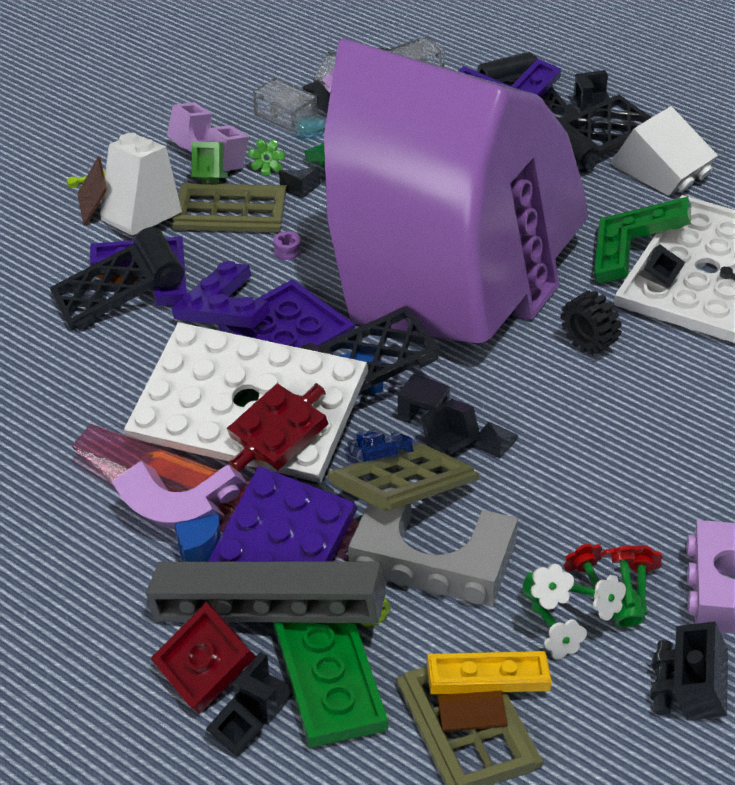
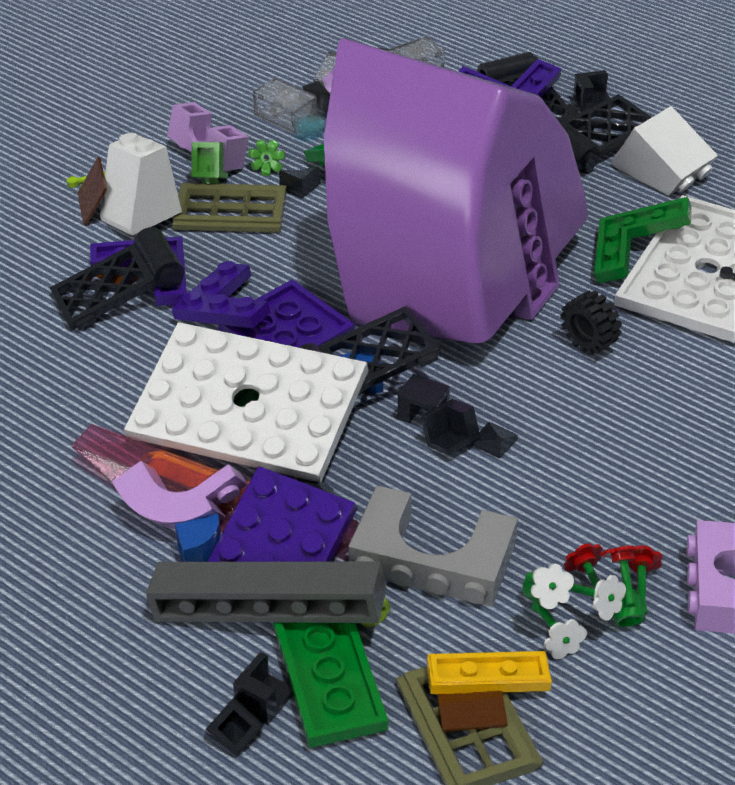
dark red plate [150,602,257,714] -> none
dark red plate [227,383,328,472] -> none
medium lavender bush [273,231,301,260] -> none
olive piece [327,444,480,511] -> none
clear blue plate [347,430,414,462] -> none
black slope [637,244,686,289] -> none
black brick [650,621,728,720] -> none

